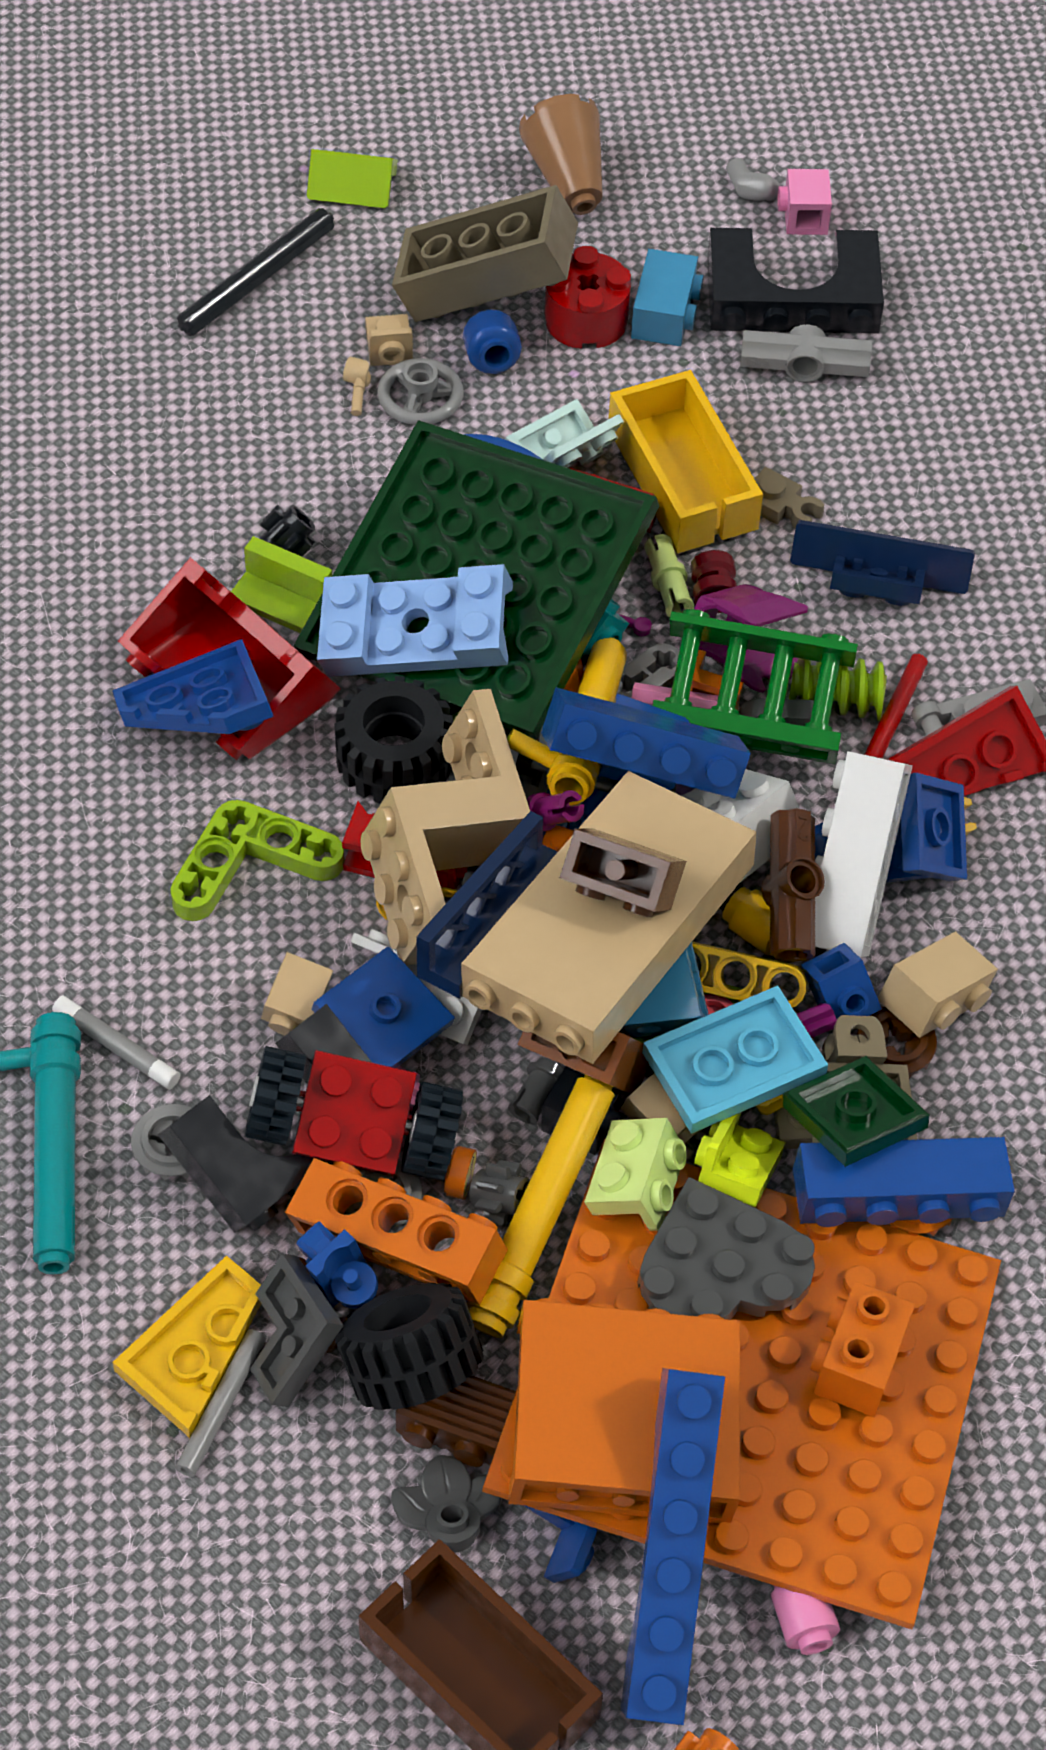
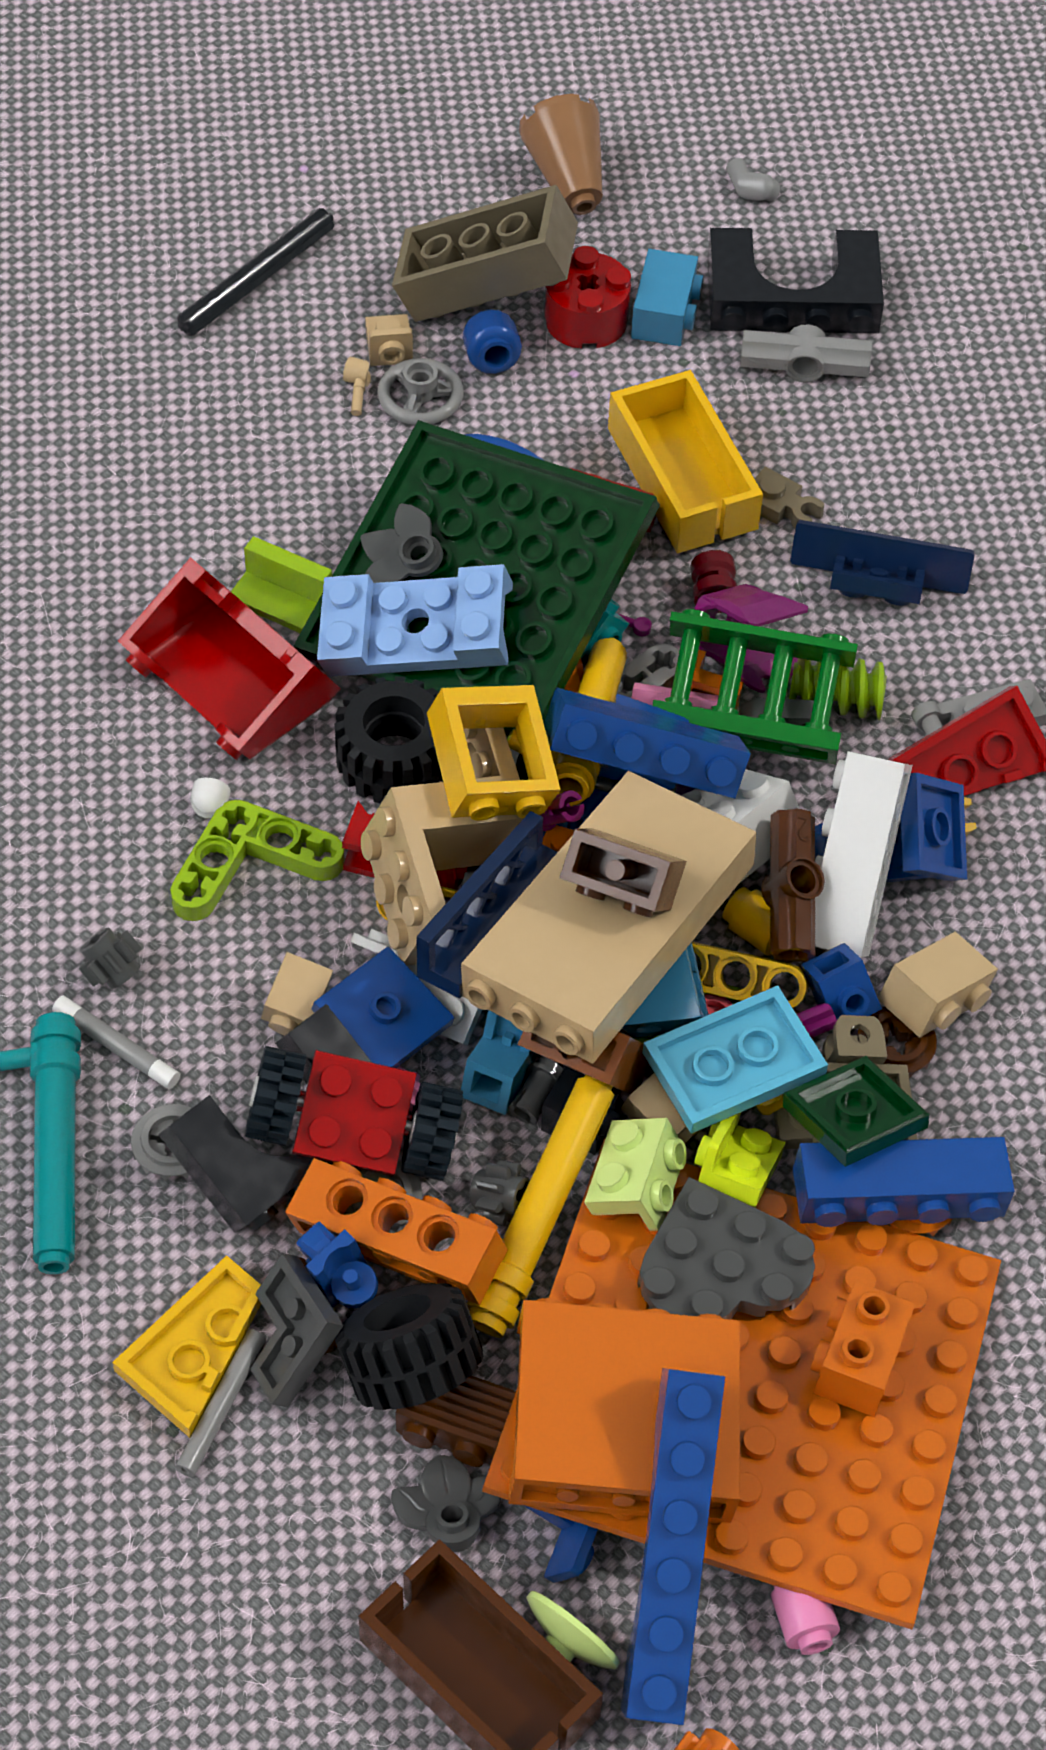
blue plate [112,639,274,734] -> none
black gear [260,505,315,557] -> none
lime panel [307,149,398,208] -> none
orange tile [444,1146,477,1200] -> none
light aqua bracket [505,399,624,468] -> none
yellowish green pin [644,534,694,617] -> none
bright pink brick [777,169,832,235] -> none
red bar [864,654,928,759] -> none
none -> dark grey gear [79,927,142,989]
none -> white hinge [190,778,231,818]
none -> dark grey plate [360,503,443,583]
none -> yellow window [427,685,561,821]
none -> dark azure brick [461,1010,537,1115]
none -> yellowish green dish [526,1591,620,1670]

